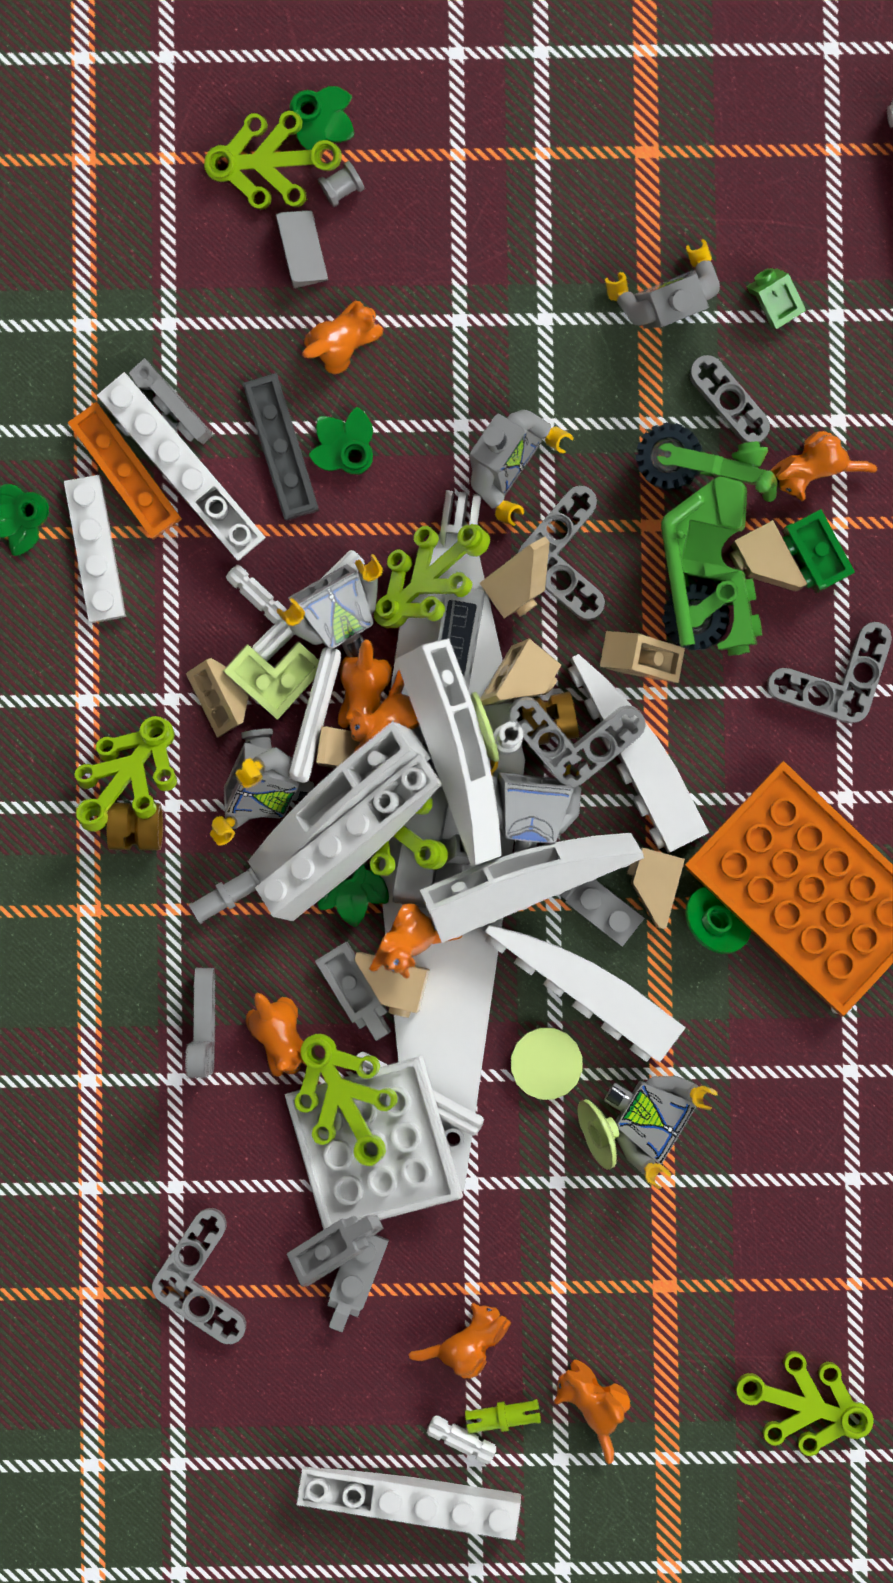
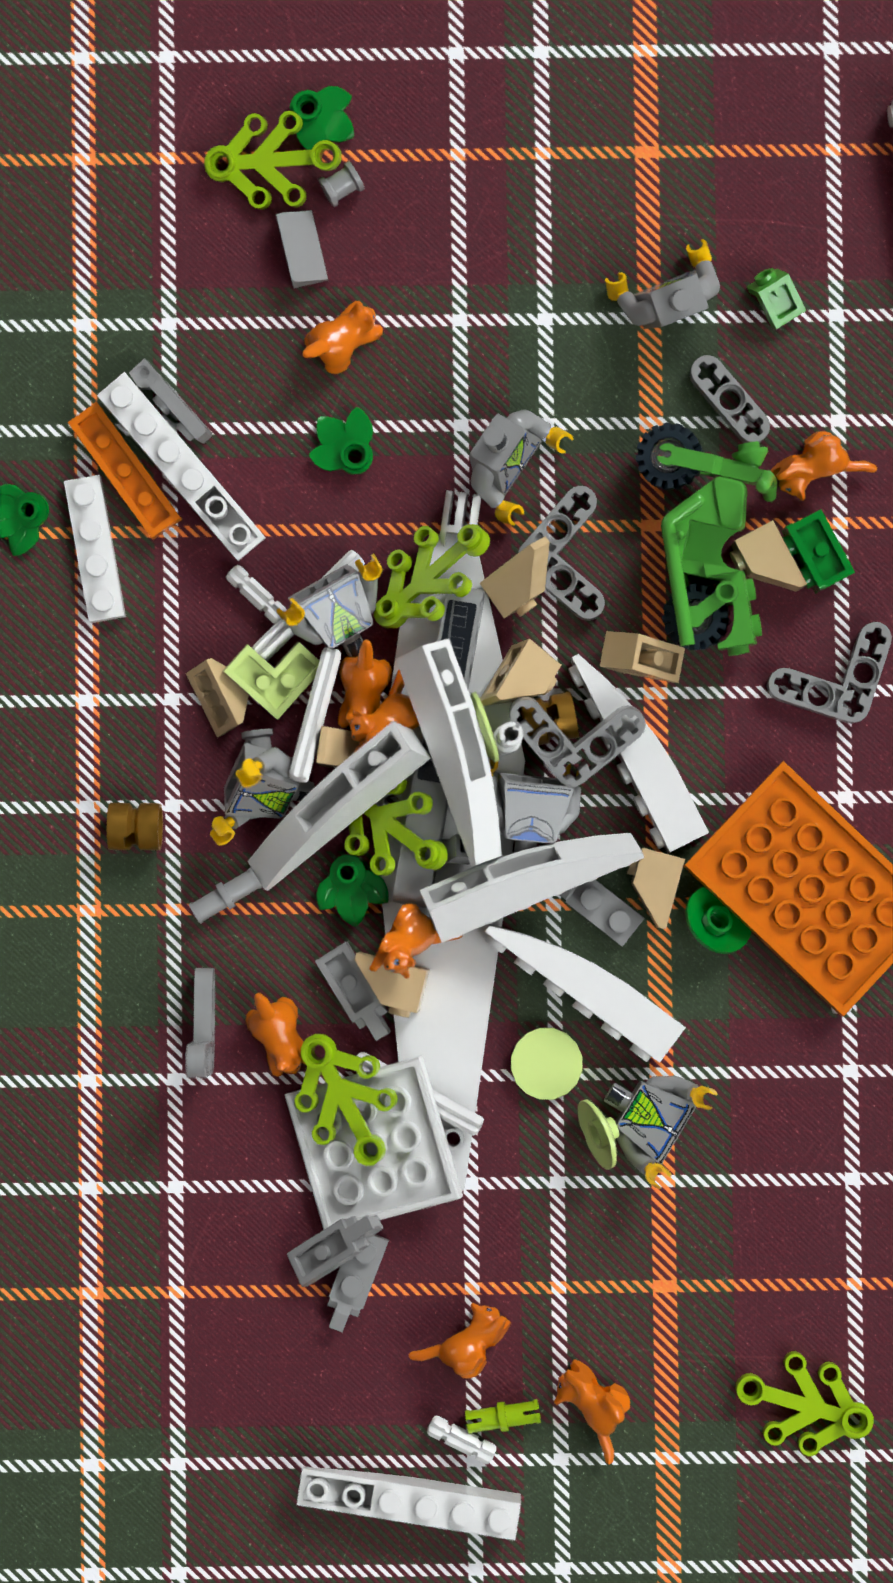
lime plant [74,716,177,832] -> none
light grey beam [152,1208,246,1344] -> none
dark grey tile [243,373,319,521] -> none
white slope [255,754,441,921] -> none

